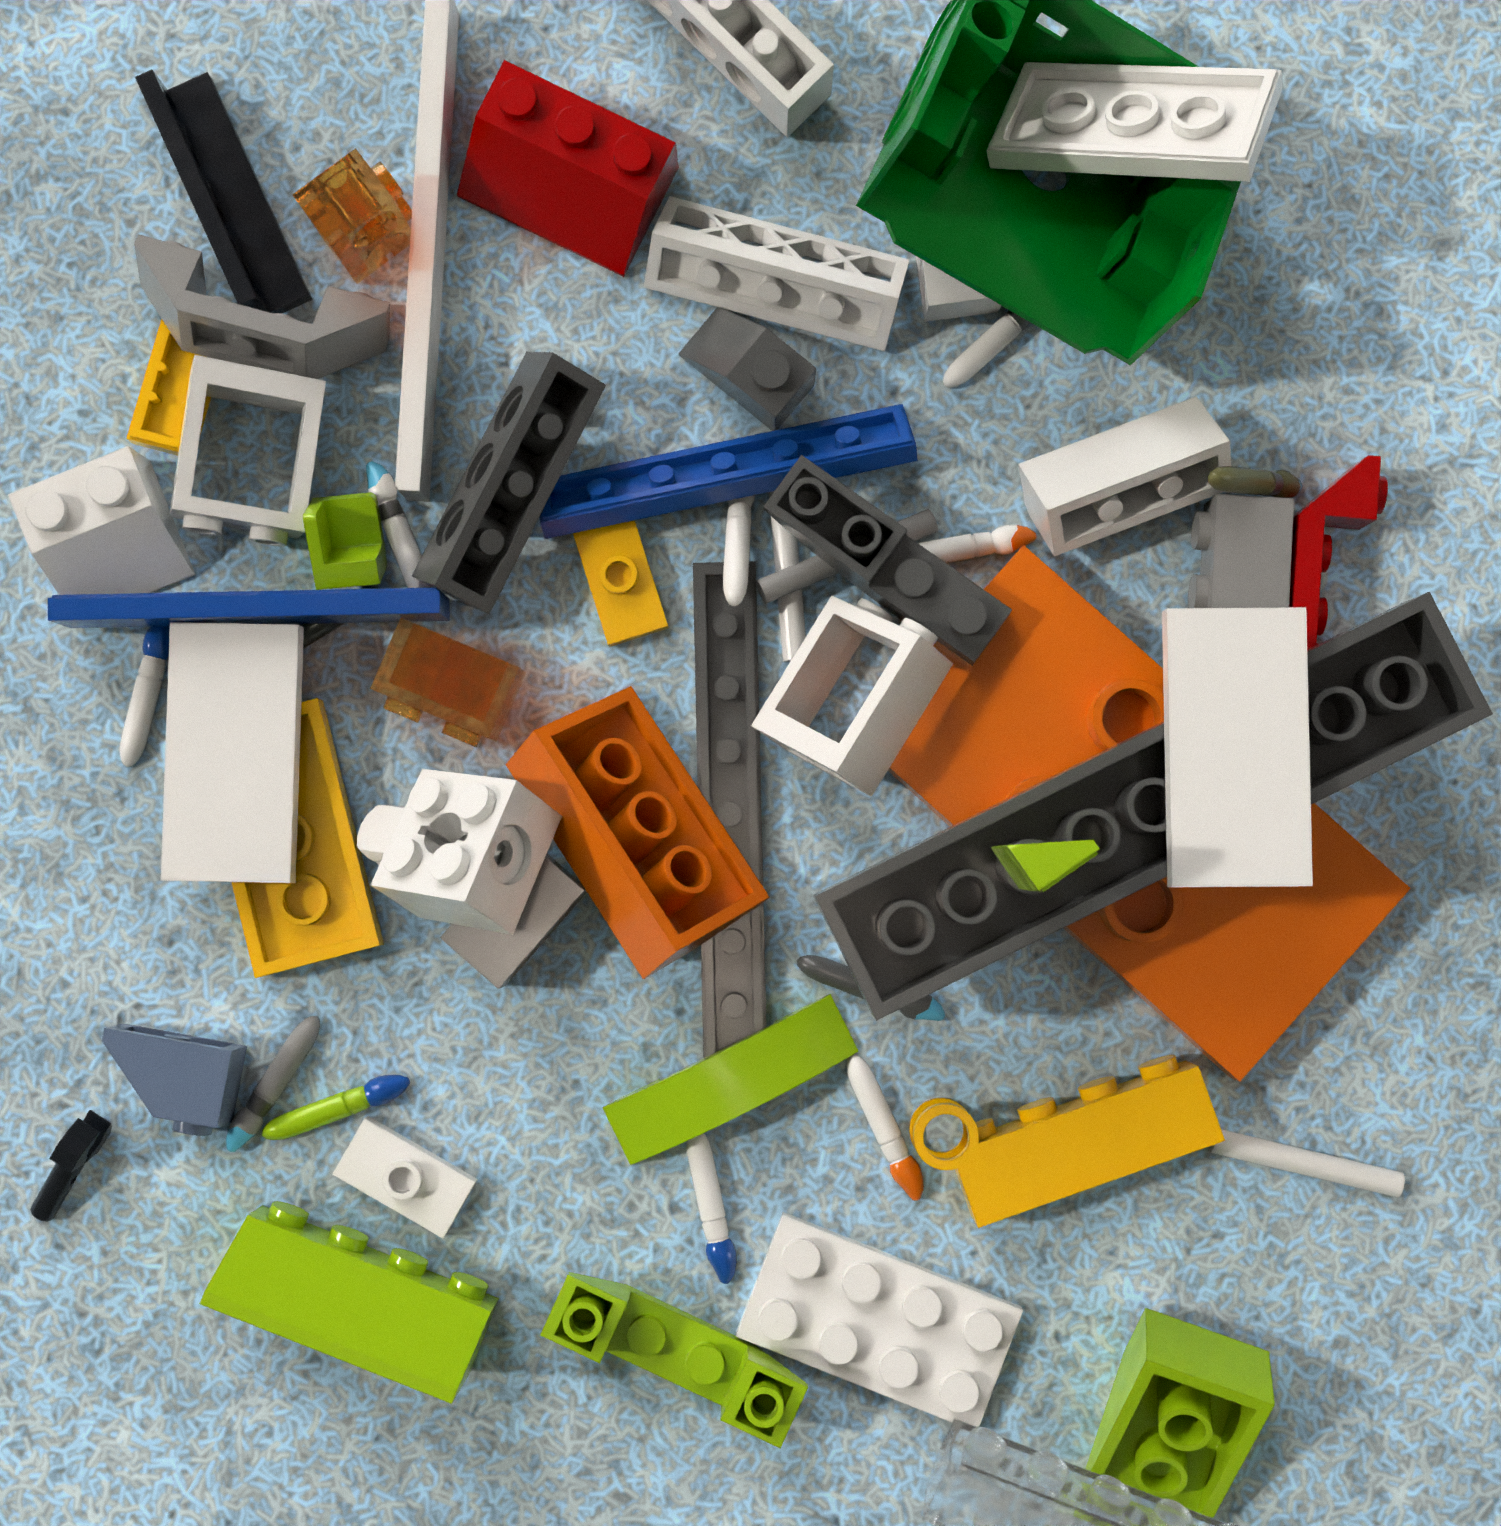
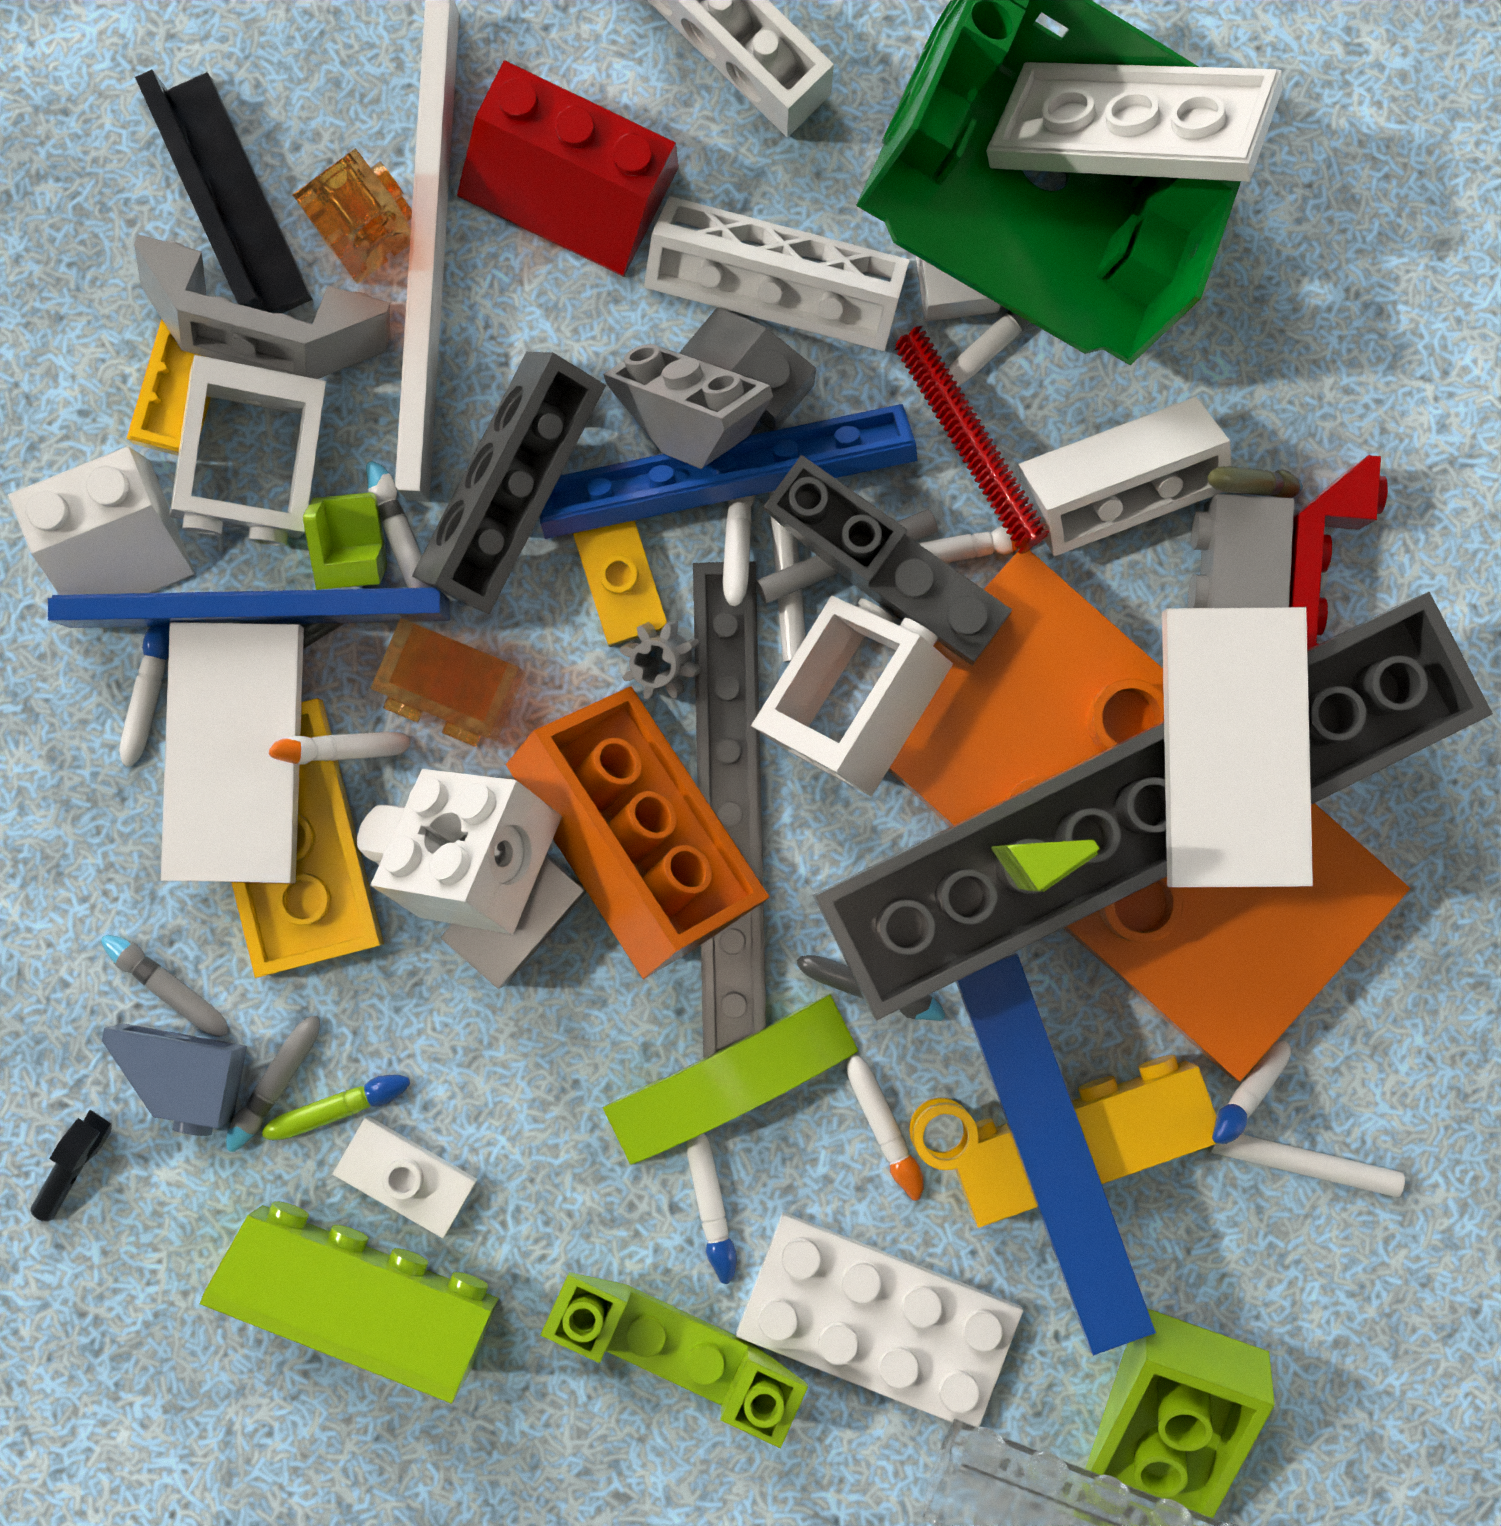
none -> light grey piece [101,935,229,1037]
none -> white piece [269,732,410,764]
none -> light grey slope [603,343,773,469]
none -> light grey gear [620,620,702,700]
none -> red axle [894,326,1050,554]
none -> blue tile [956,953,1156,1356]
none -> white piece [1212,1040,1292,1144]

